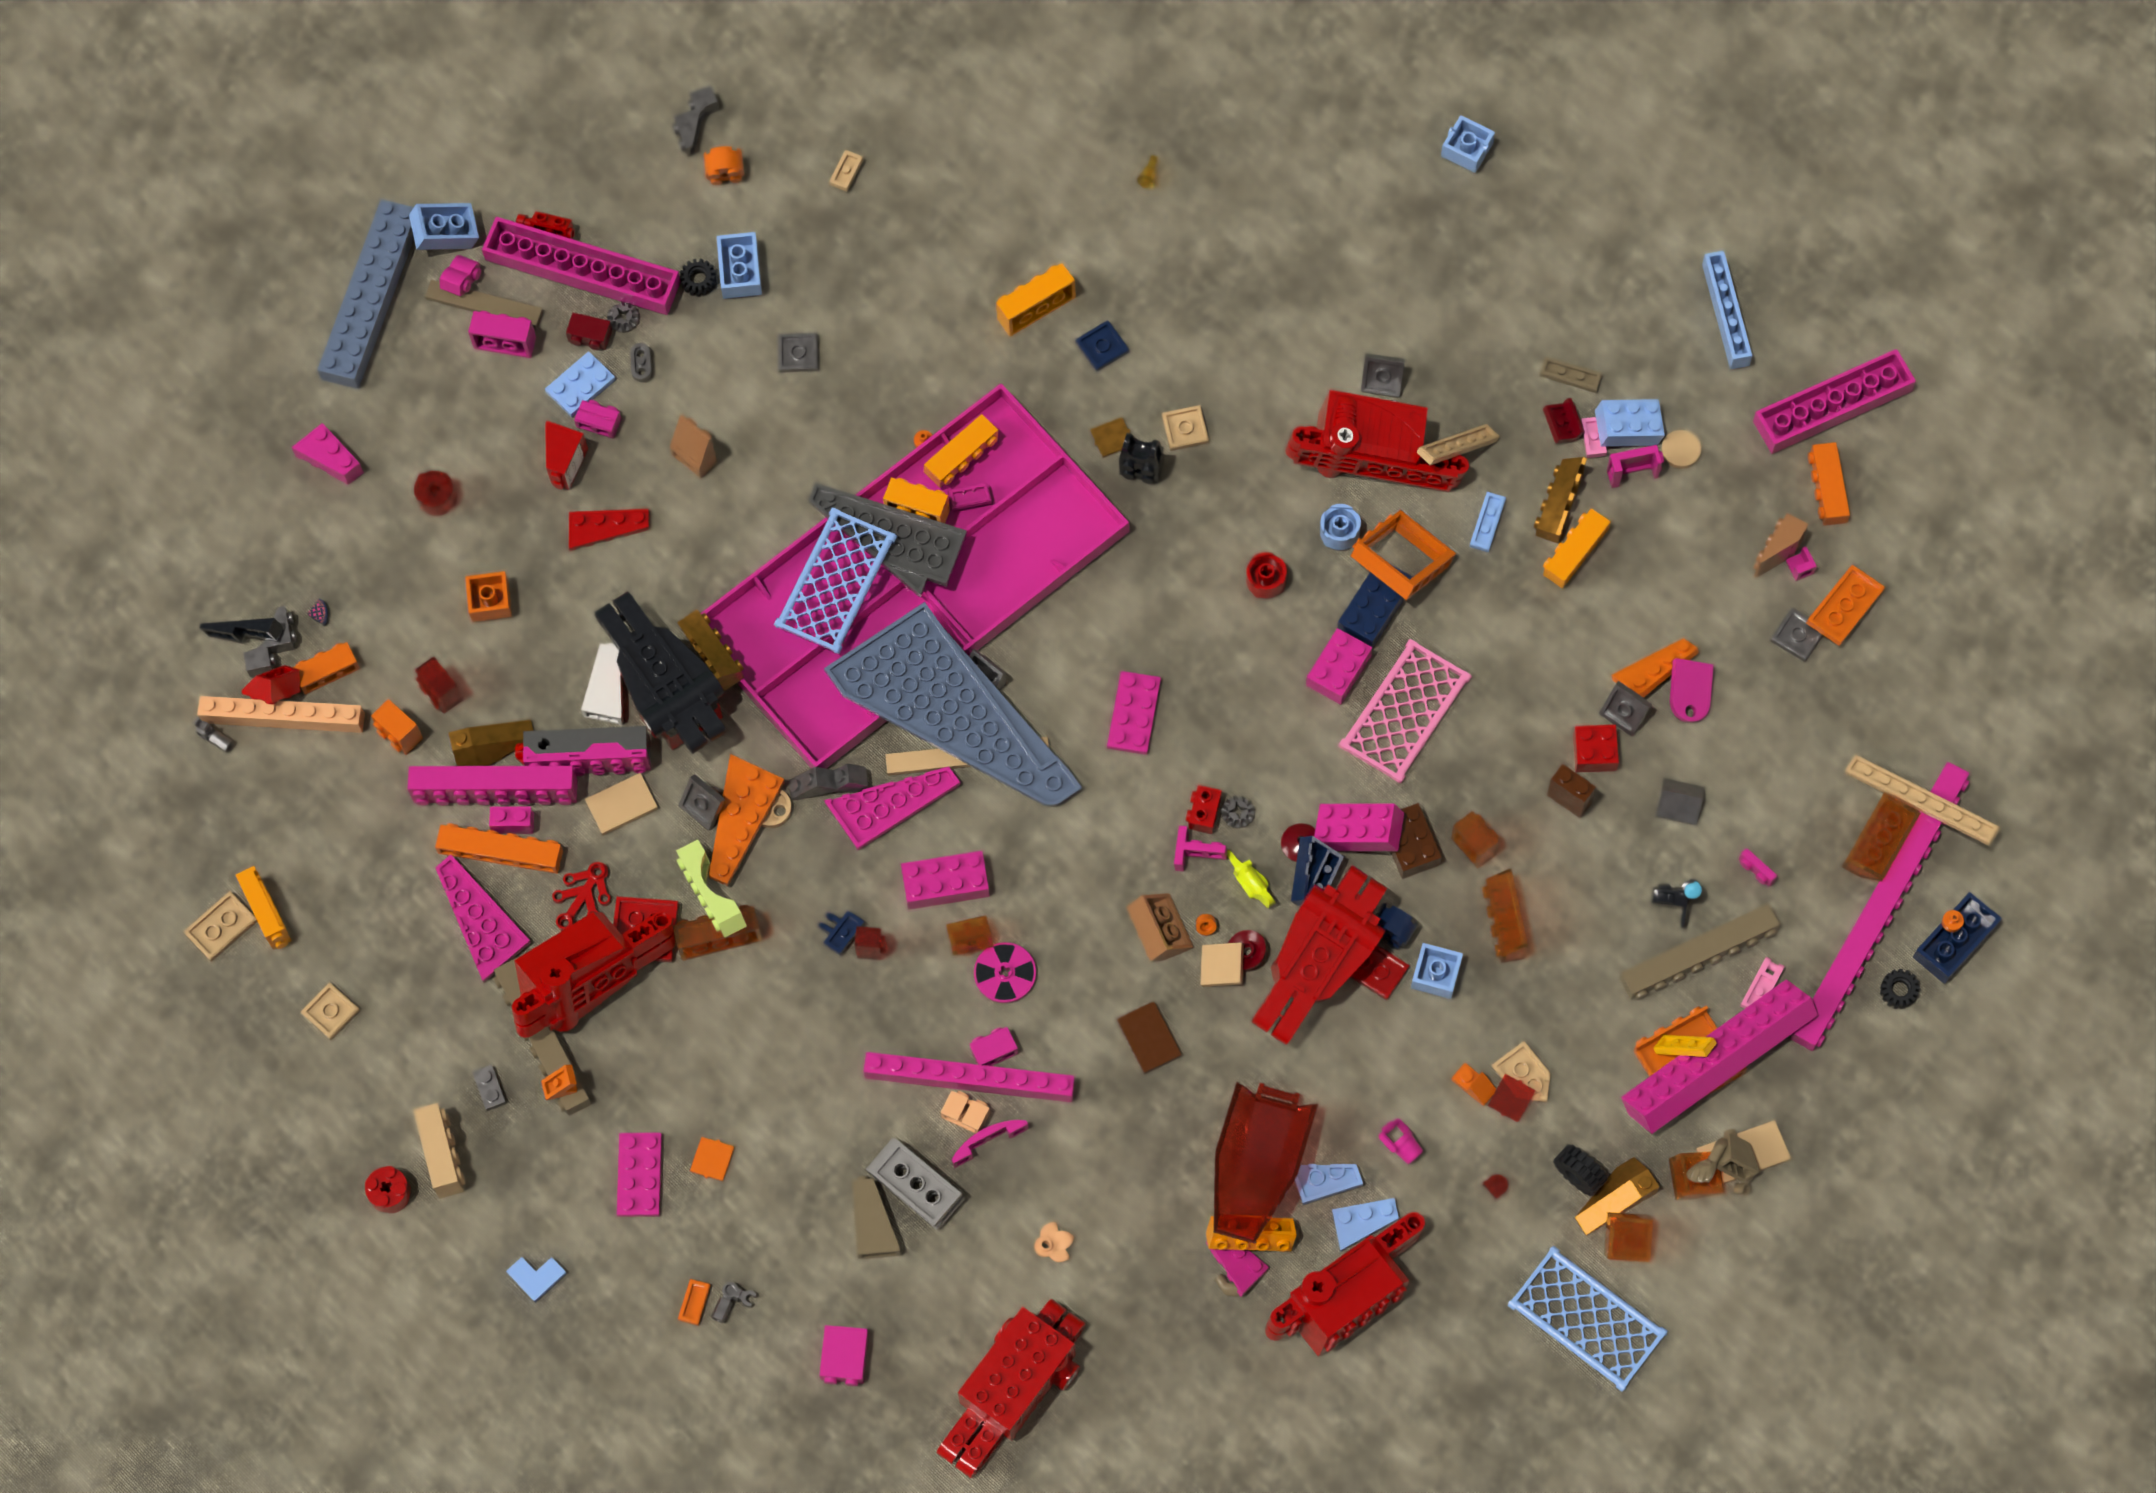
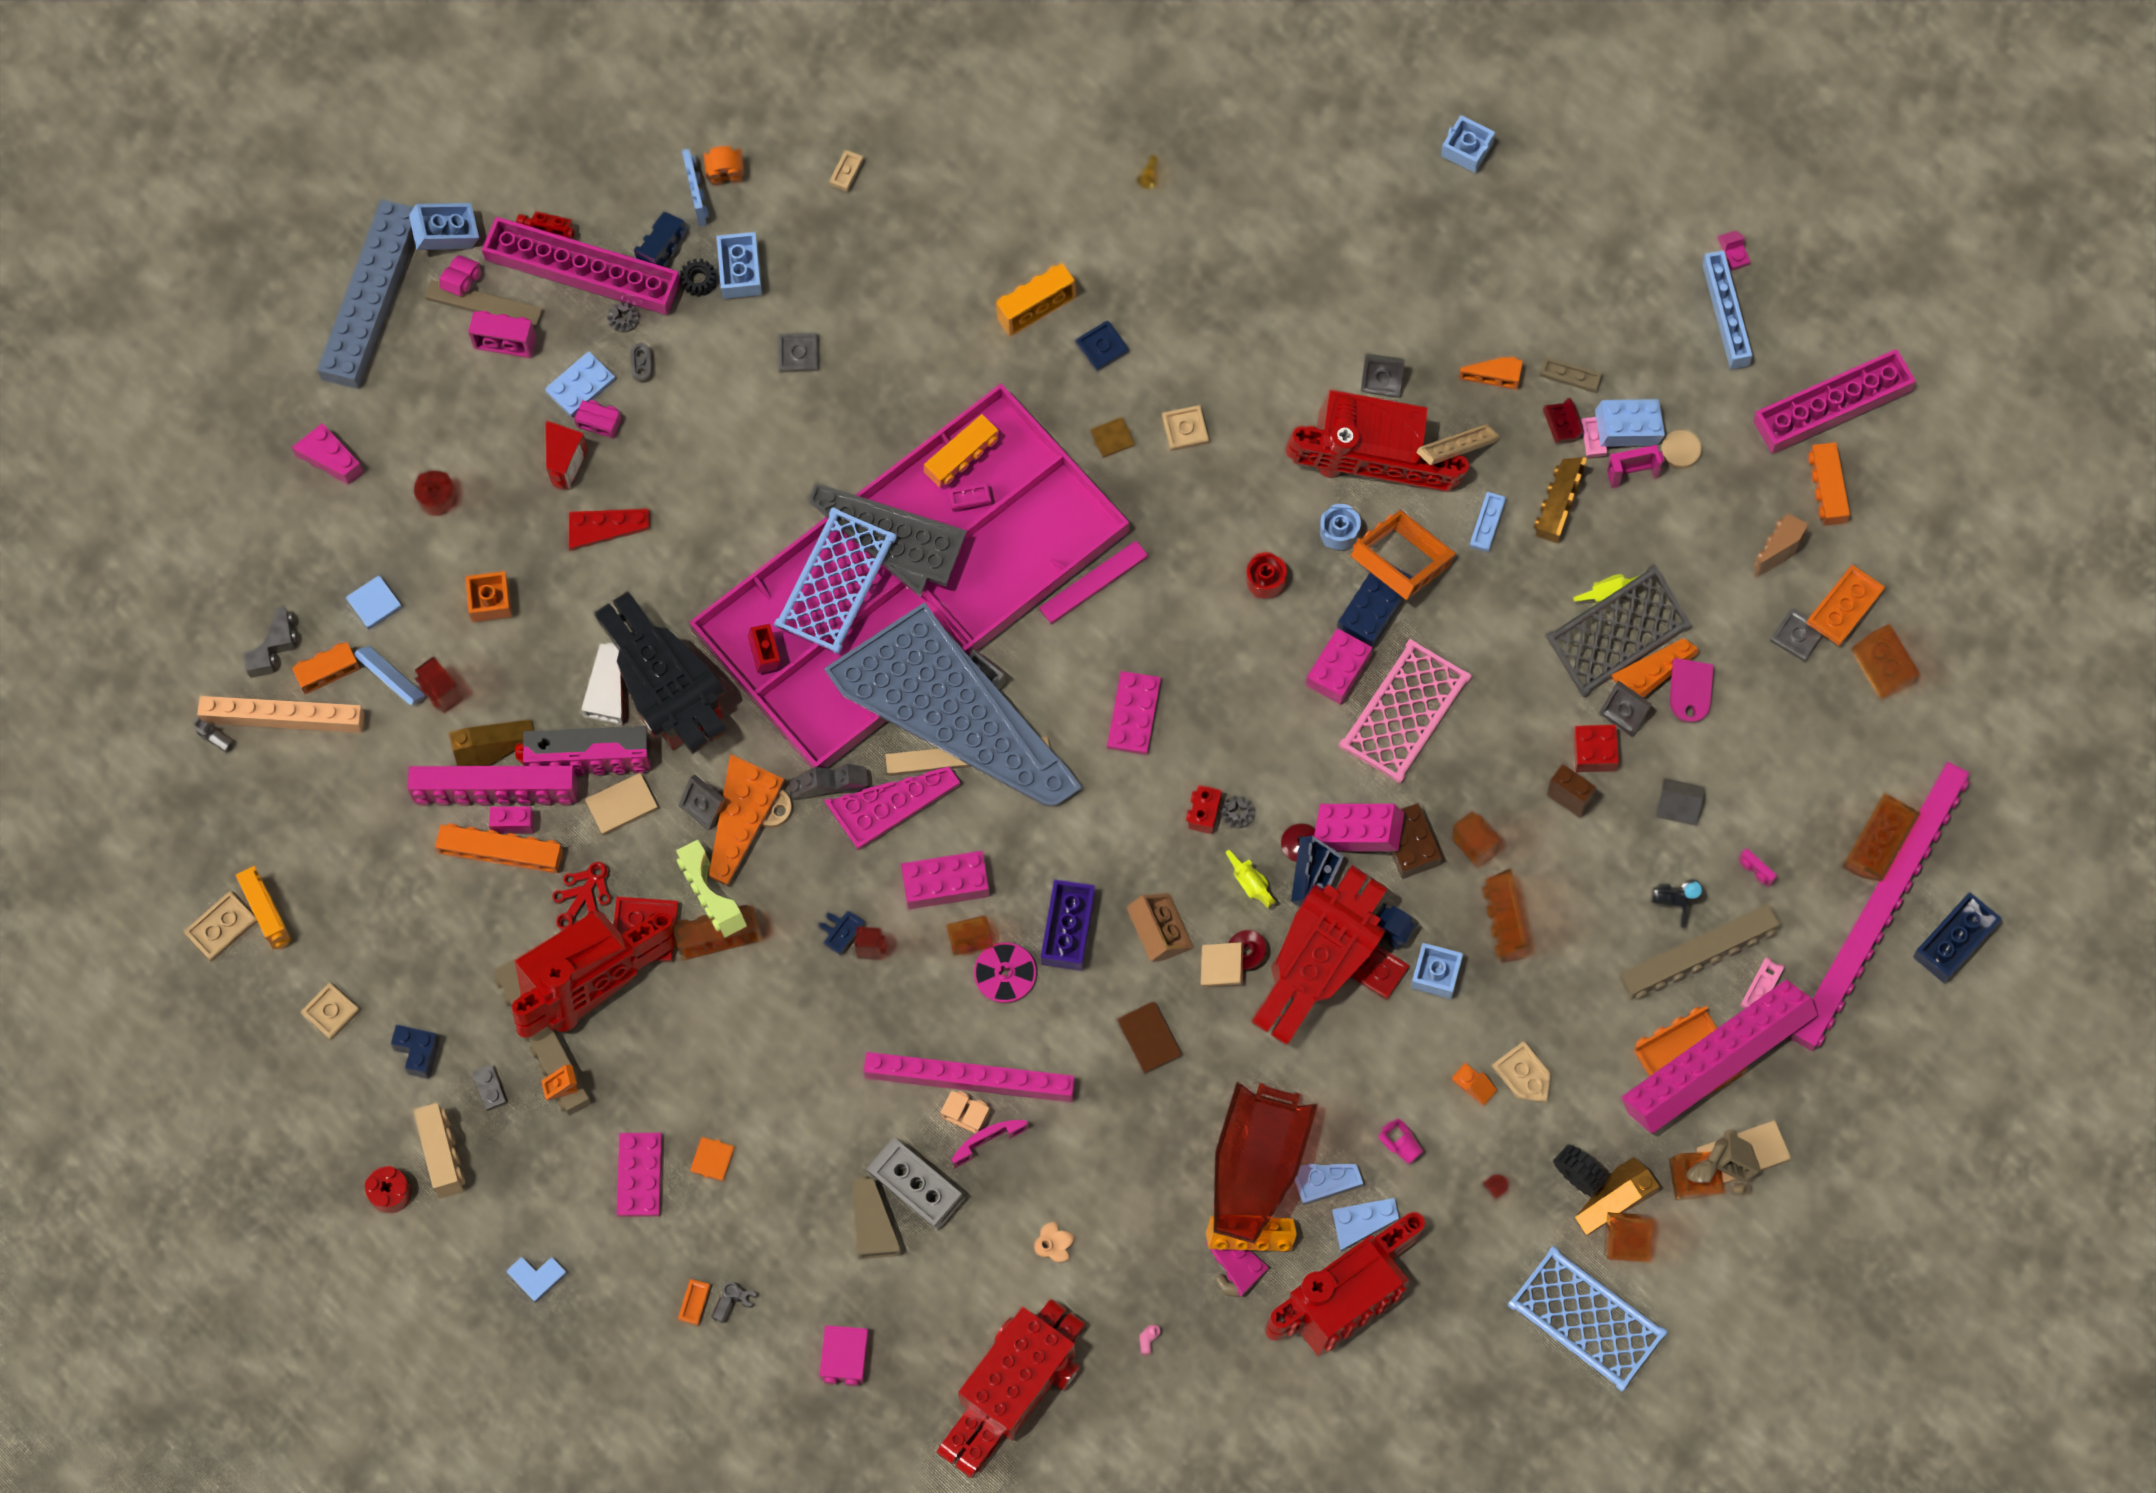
black slope [199,618,284,643] -> none
red slope [242,665,300,704] -> none
tile [308,598,328,626] -> none
orange brick [371,699,423,755] -> none
dark pink wing [435,855,531,983] -> none
dark red brick [566,312,613,350] -> none
medium nougat slope [670,414,717,479] -> none
flat silver arch [672,86,719,157] -> none
pearl gold wedge [677,609,745,691] -> none
light orange brick [883,477,950,523] -> none
orange tile [914,430,932,448] -> none
dark pink brick [969,1027,1018,1066] -> none
black brick [1119,433,1164,484] -> none
dark pink bracket [1174,825,1227,872] -> none
orange tile [1196,914,1217,935] -> none
clear red piece [1488,1073,1536,1123] -> none
light orange brick [1543,508,1611,589] -> none
yellow tile [1653,1035,1717,1057] -> none
dark pink panel [1786,546,1817,581] -> none
tan tile [1845,754,2000,846] -> none
black tyre [1880,969,1920,1009] -> none
orange tile [1942,910,1964,932] -> none
none -> light blue tile [346,576,402,630]
none -> light blue tile [354,646,426,705]
none -> dark blue brick [390,1024,440,1079]
none -> dark blue wedge [634,211,687,268]
none -> light blue wing [682,149,709,227]
none -> red brick [747,624,780,673]
none -> dark pink tile [1039,541,1148,625]
none -> dark purple brick [1041,879,1095,971]
none -> bright pink arm [1139,1325,1160,1355]
none -> orange slope [1459,357,1523,390]
none -> flat silver door [1545,564,1692,698]
none -> neon yellow animal [1573,574,1641,602]
none -> dark pink slope [1717,230,1751,271]
none -> clear orange slope [1851,624,1921,700]

